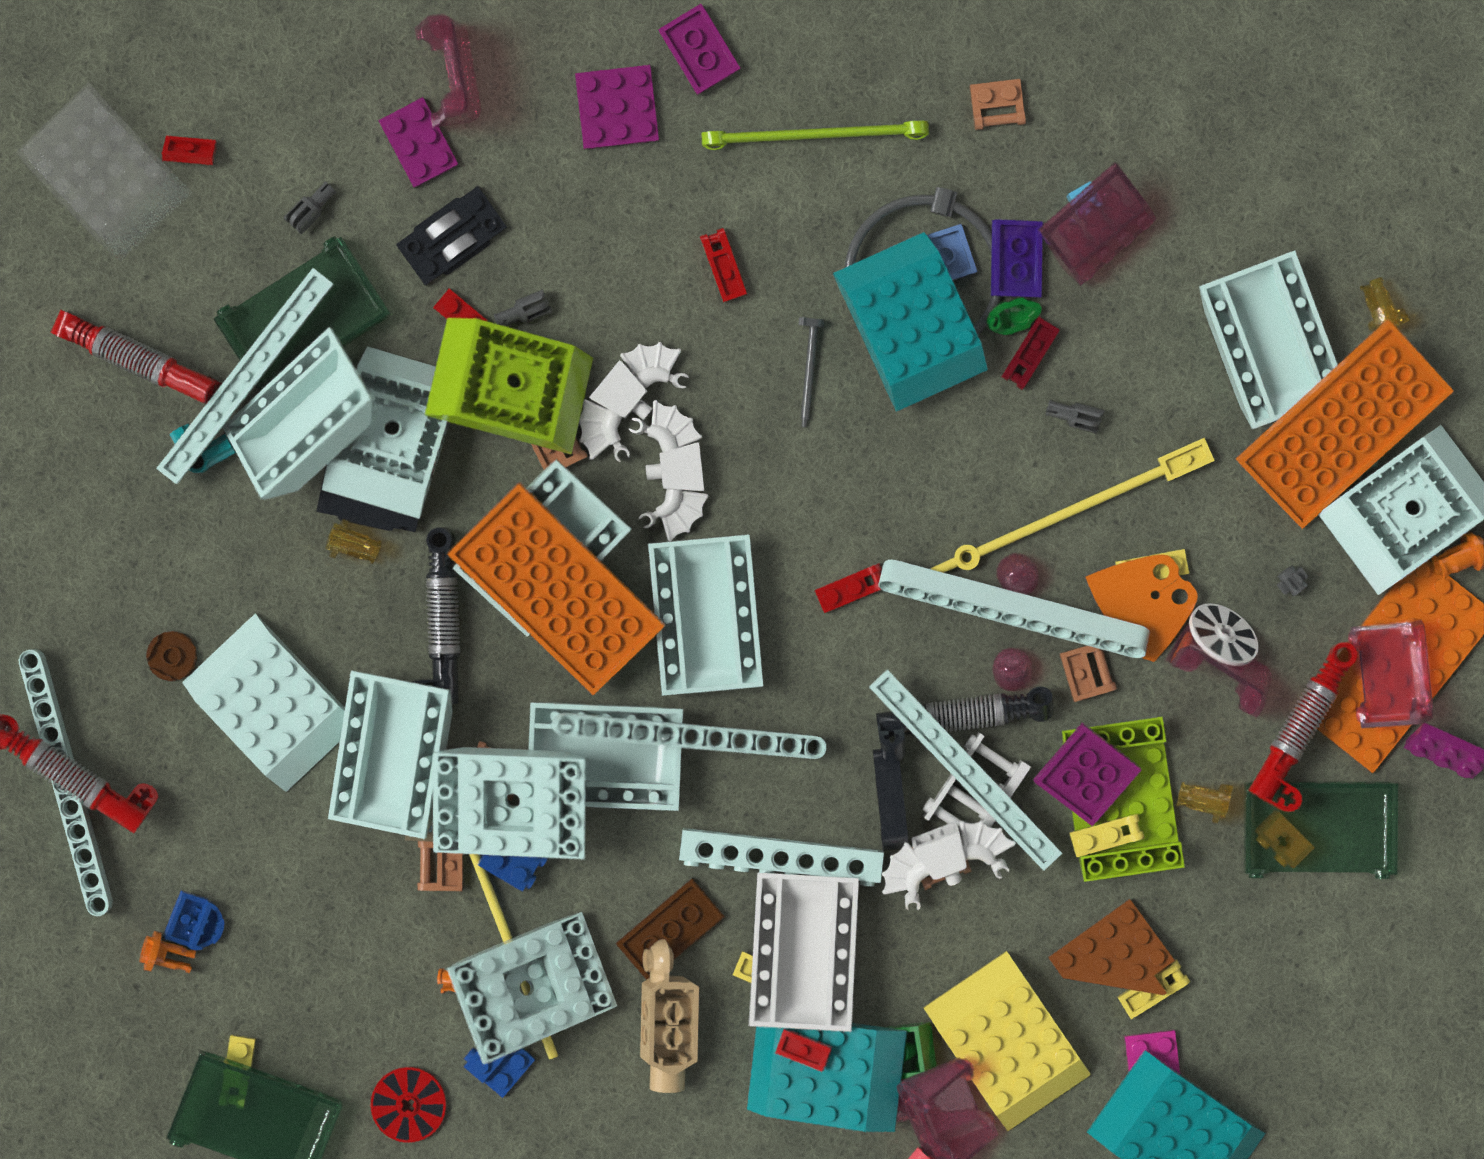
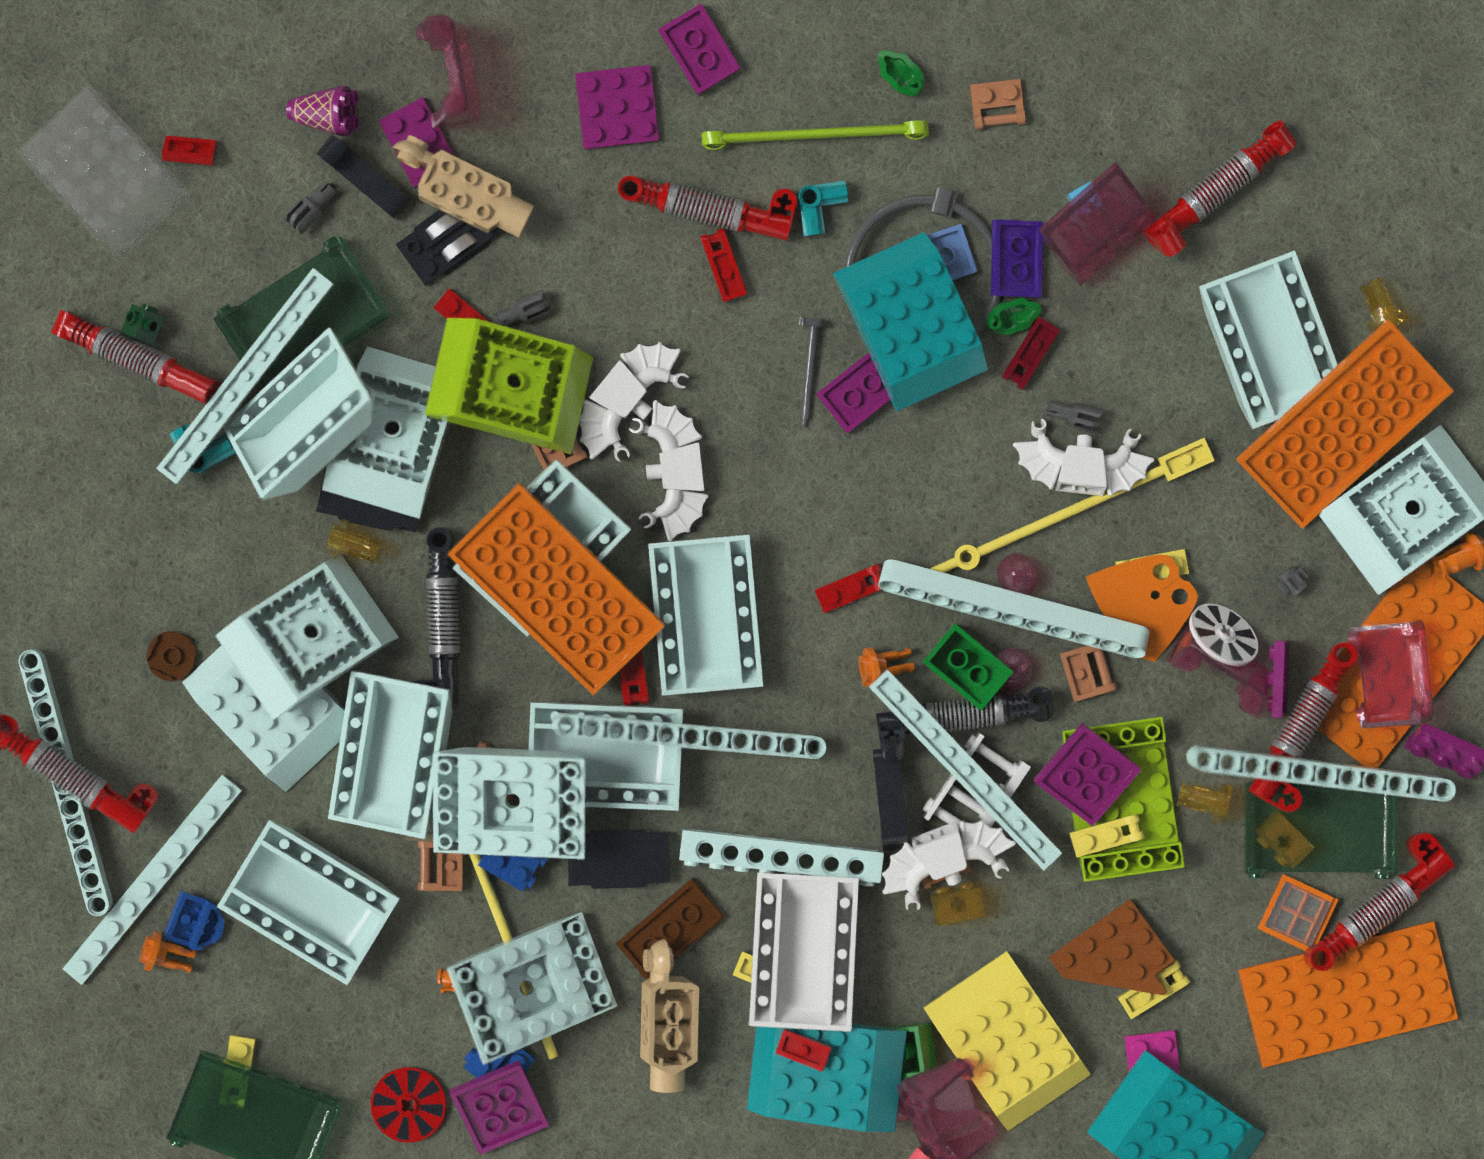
none -> light aqua plate [63,774,242,985]
none -> dark green brick [121,303,165,346]
none -> light aqua slope [216,555,399,720]
none -> light aqua slope [217,820,400,985]
none -> magenta cone [286,86,359,137]
none -> black beam [316,134,411,219]
none -> tan brick [391,135,534,238]
none -> magenta plate [449,1060,549,1155]
none -> black piece [568,829,670,889]
none -> red piece [618,176,797,241]
none -> red plate [619,649,649,706]
none -> teal piece [797,180,848,236]
none -> magenta plate [816,352,890,433]
none -> orange piece [858,647,915,687]
none -> green arm [878,50,924,96]
none -> green slope [923,623,1013,711]
none -> clear yellow brick [930,881,987,926]
none -> white torso [1013,419,1154,496]
none -> red piece [1143,121,1297,257]
none -> light aqua beam [1187,745,1456,802]
none -> orange plate [1238,921,1458,1068]
none -> clear piece [1258,874,1338,951]
none -> magenta plate [1268,640,1290,718]
none -> red piece [1304,832,1455,971]

